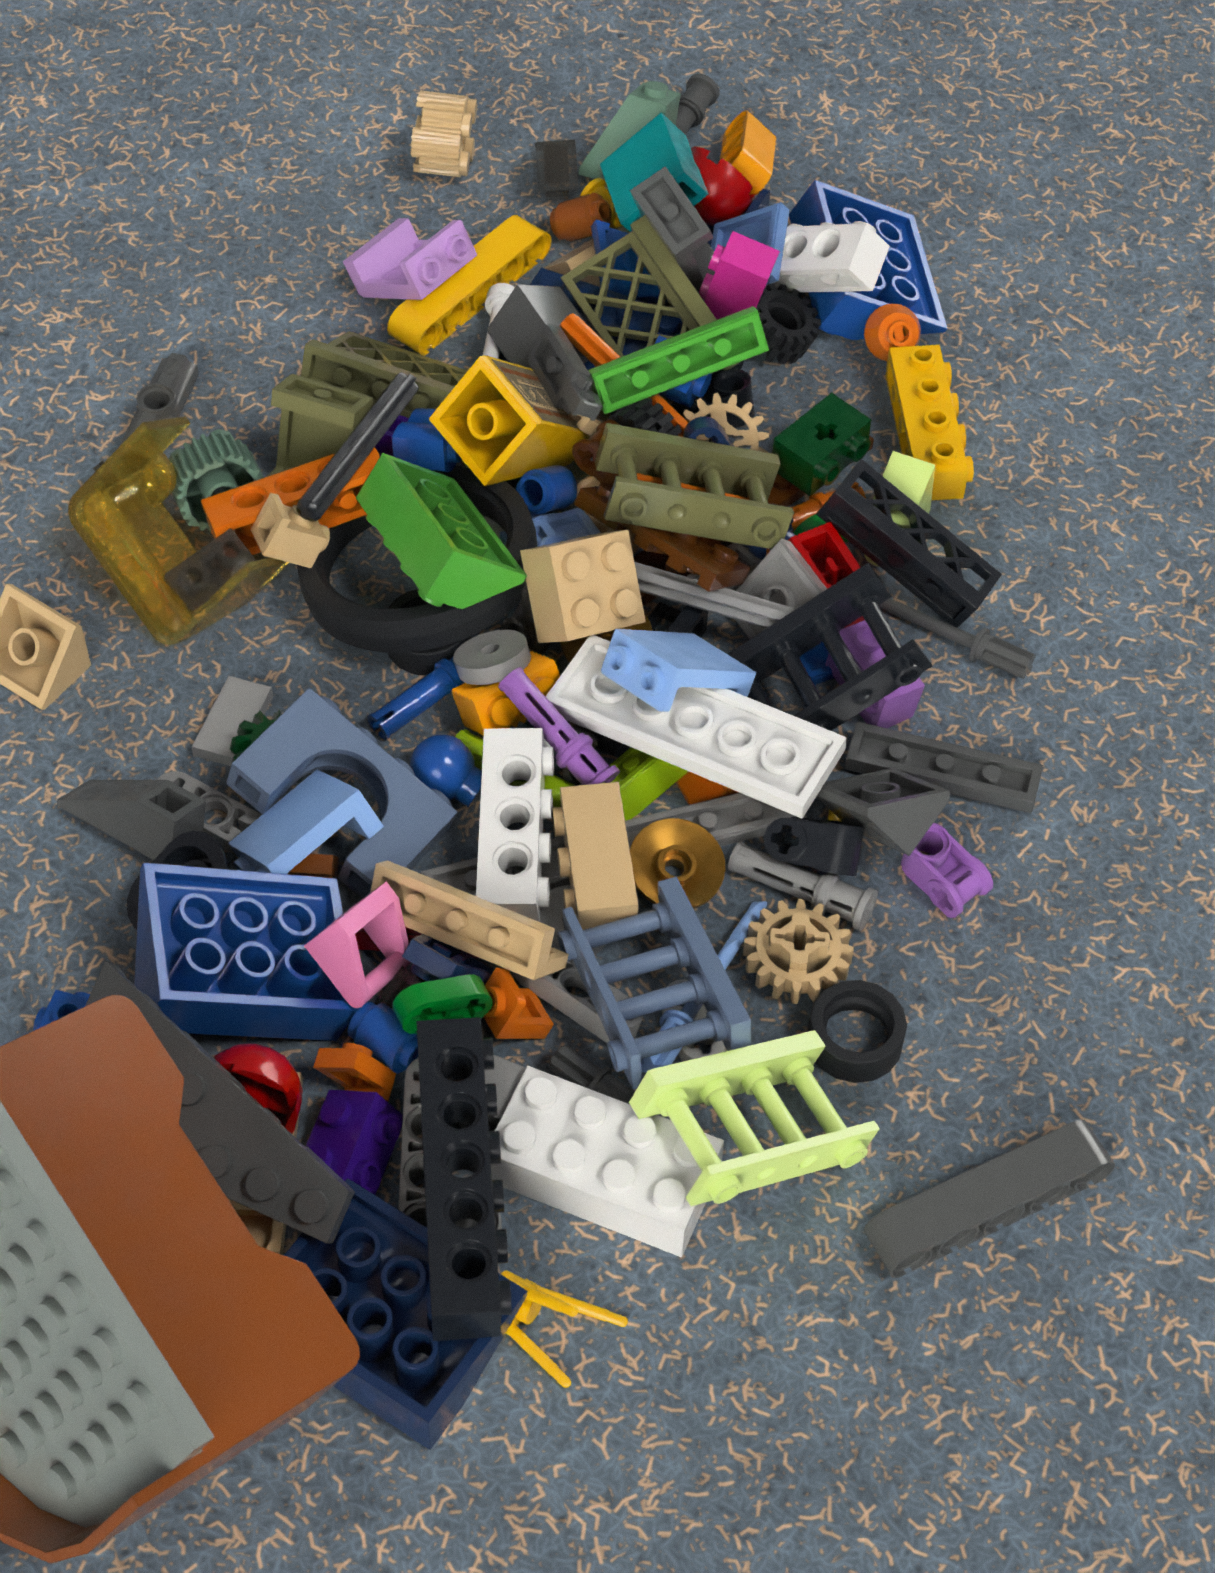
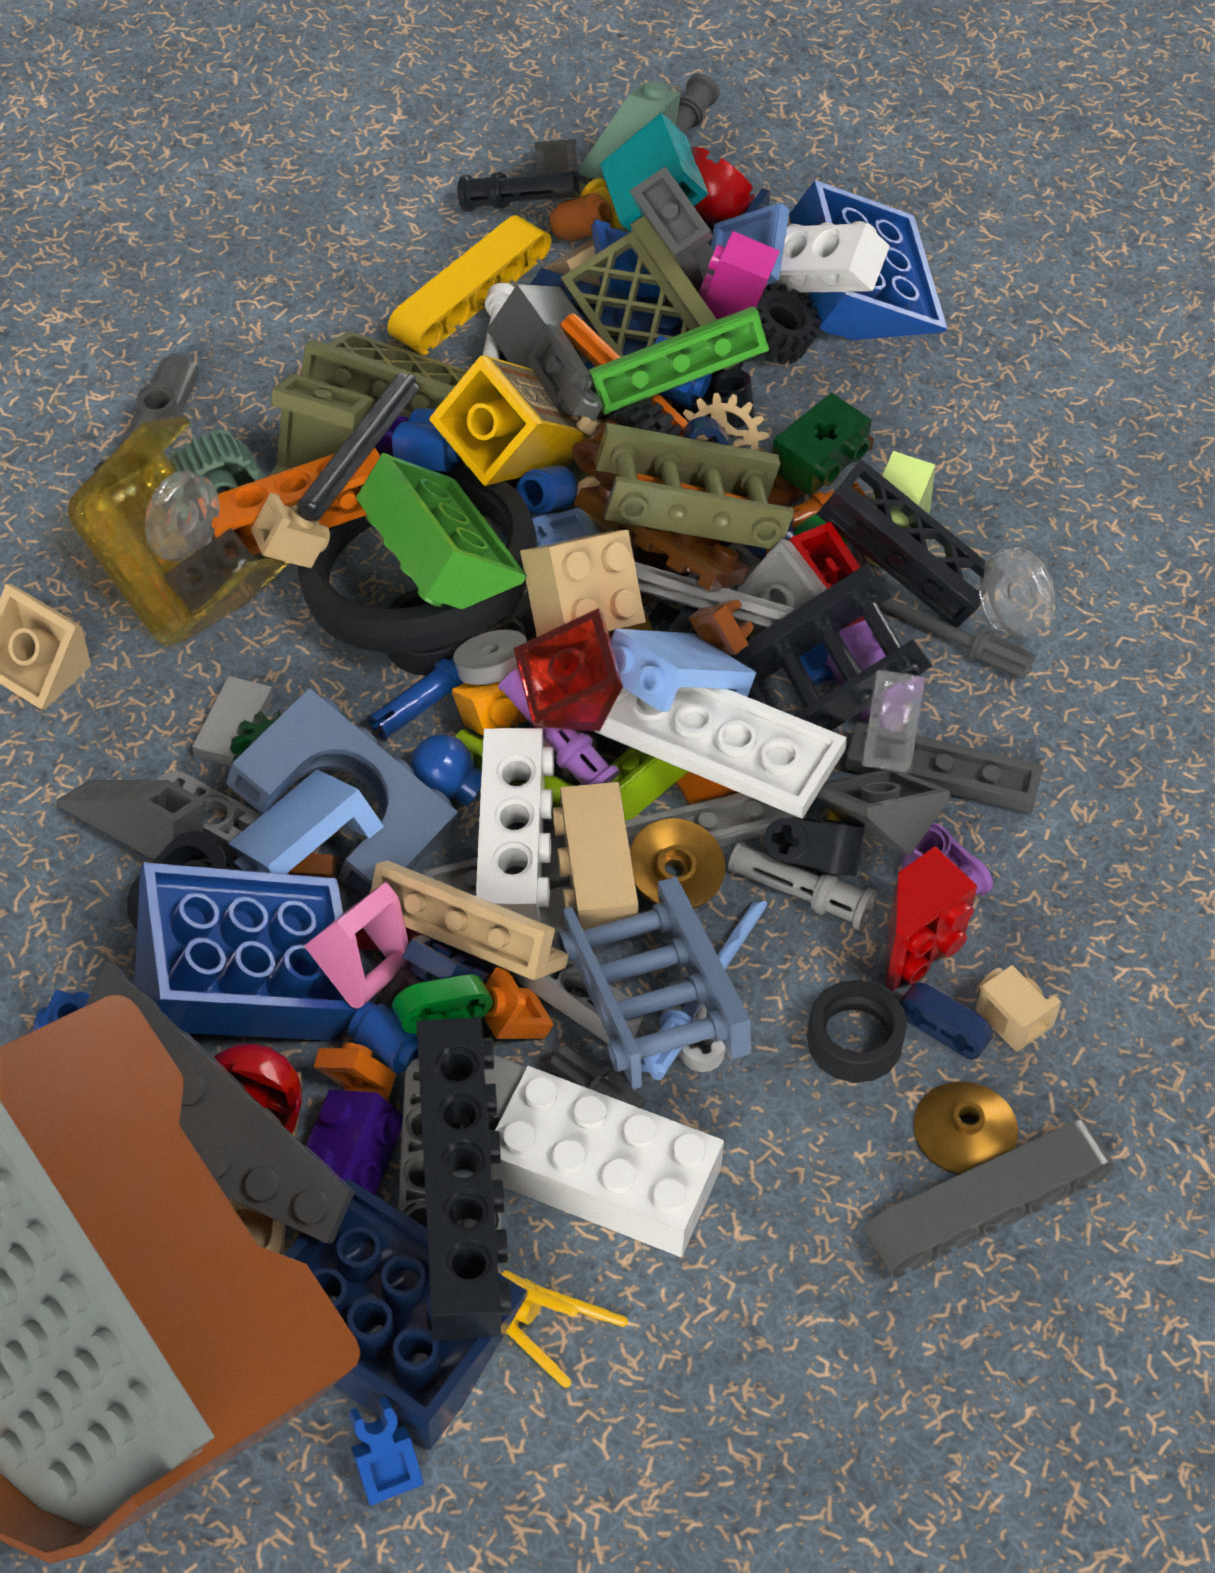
lavender panel [343,218,477,300] -> none
tan brick [411,90,477,177] -> none
yellowish green fence [629,1030,880,1206] -> none
light orange beam [720,110,776,196] -> none
tan gear [743,899,854,1004] -> none
orange cone [864,304,921,361] -> none
yellow brick [885,345,974,500] -> none
none -> clear tile [144,470,220,563]
none -> blue plate [349,1396,424,1506]
none -> black pin [457,171,581,212]
none -> clear red slope [513,608,623,731]
none -> dark orange tile [689,599,754,655]
none -> clear slope [862,669,926,773]
none -> red slope [886,846,978,992]
none -> dark blue beam [899,982,993,1060]
none -> pearl gold dish [914,1081,1018,1175]
none -> tan brick [975,965,1061,1053]
none -> clear tile [979,548,1056,640]

